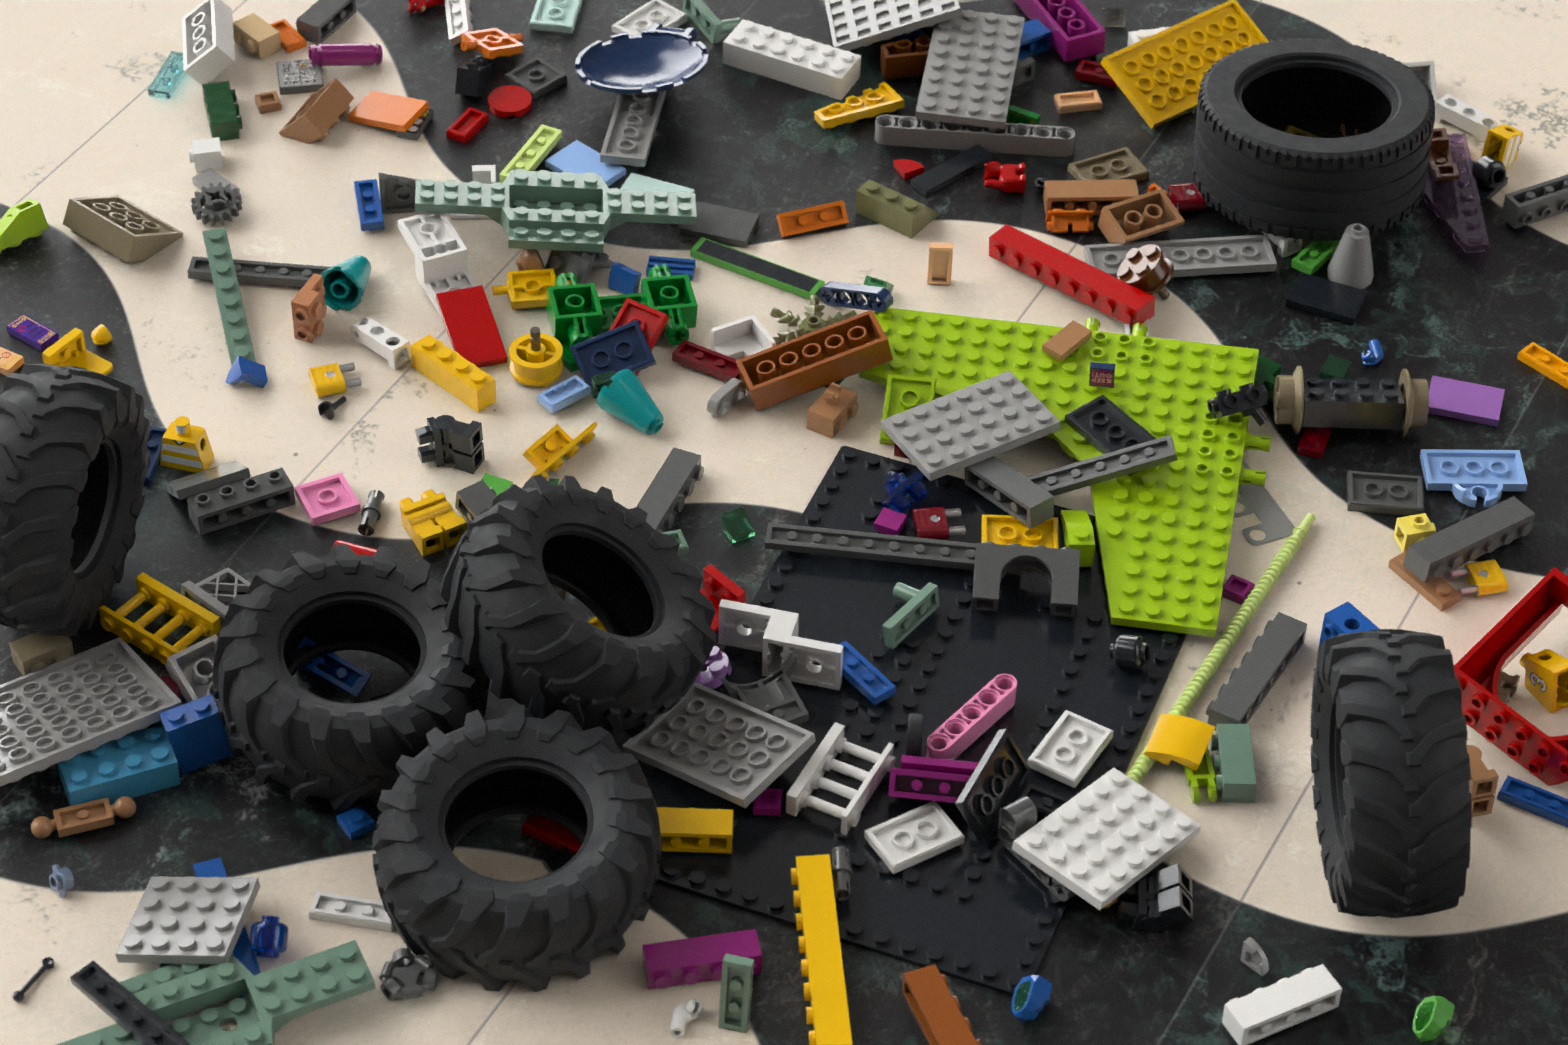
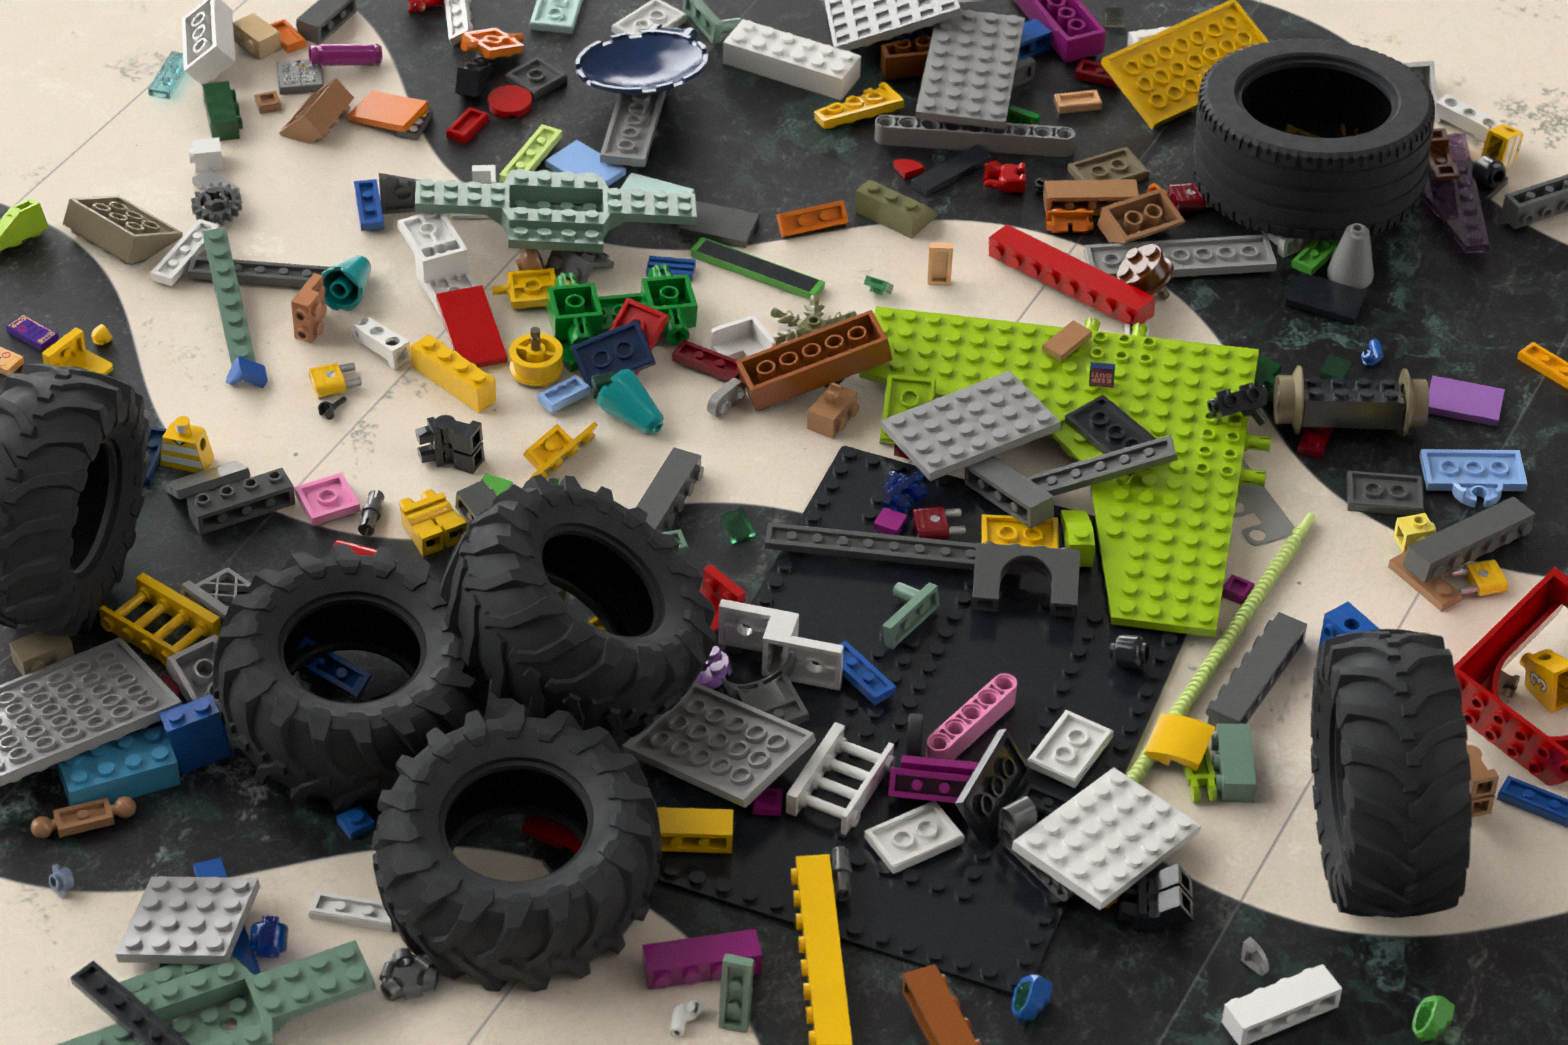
black hinge [13,957,54,1002] -> none
blue tile [608,262,642,294] -> none
dark blue beam [819,281,894,312] -> none
none -> white plate [151,219,220,286]

